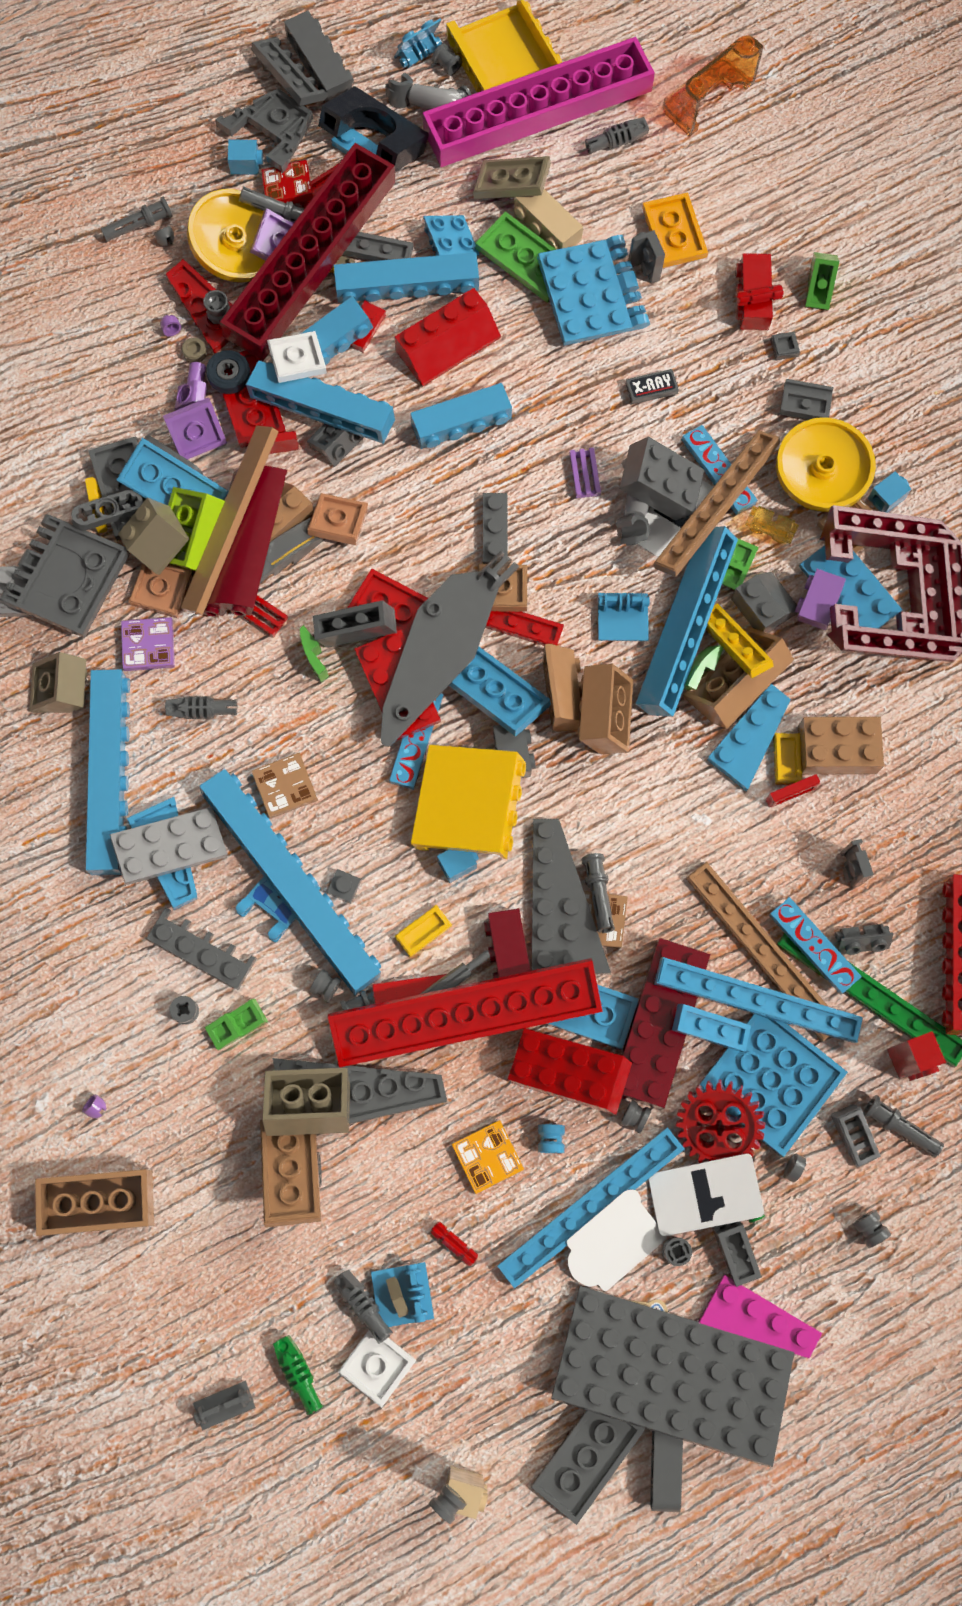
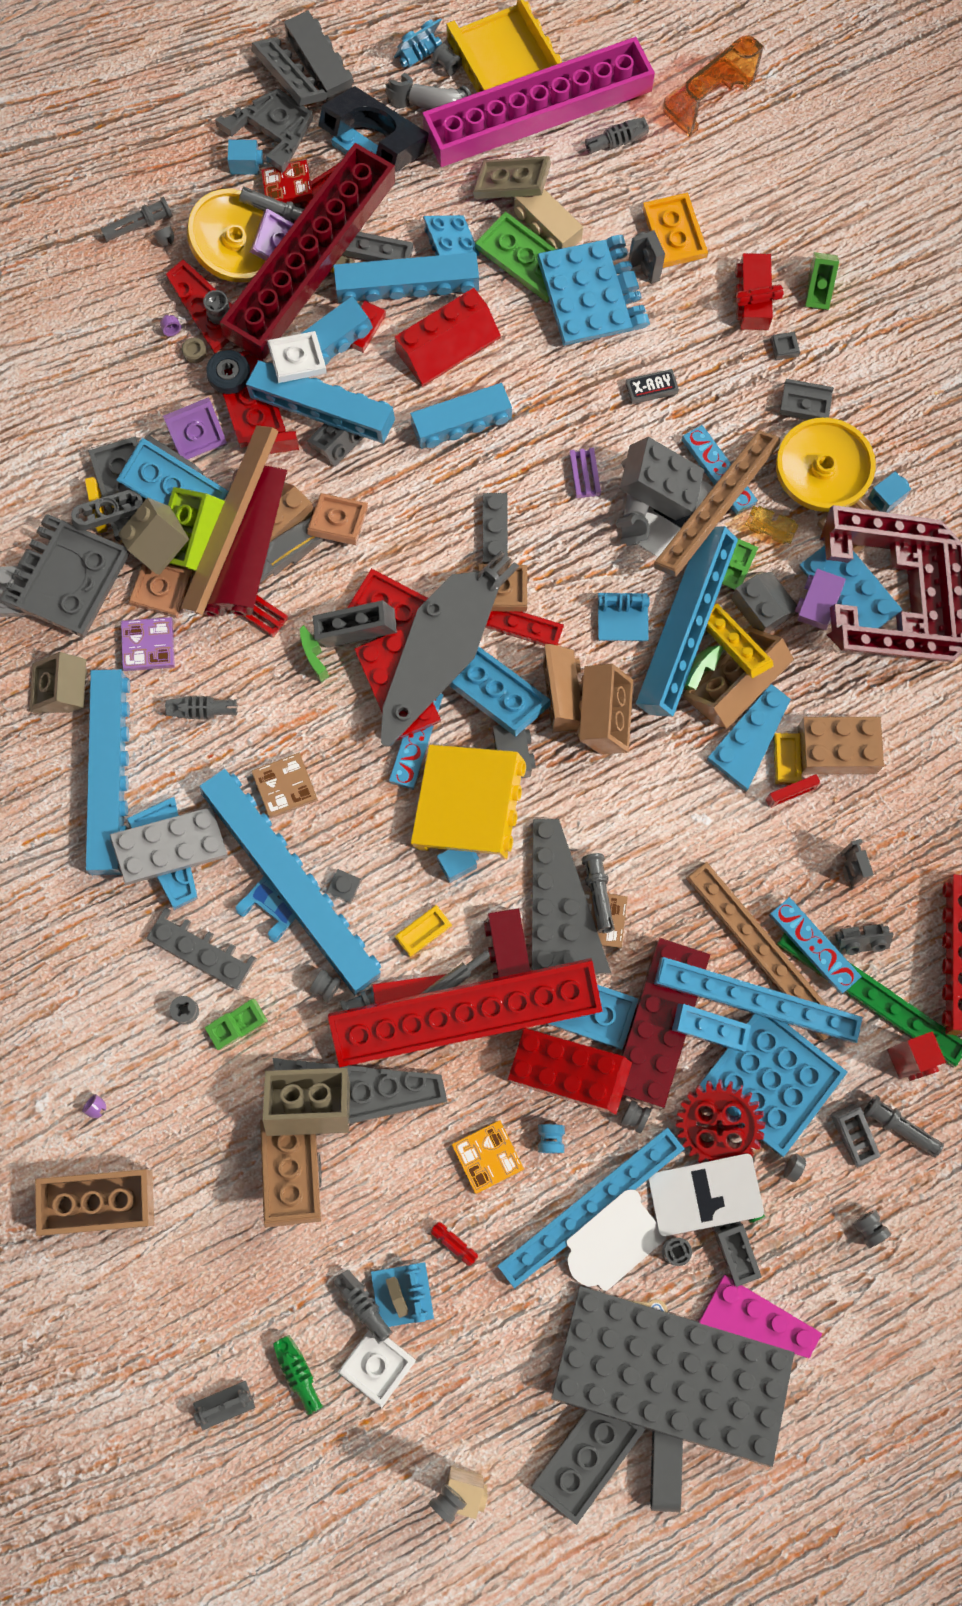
medium lavender piece [174,362,207,411] -> none

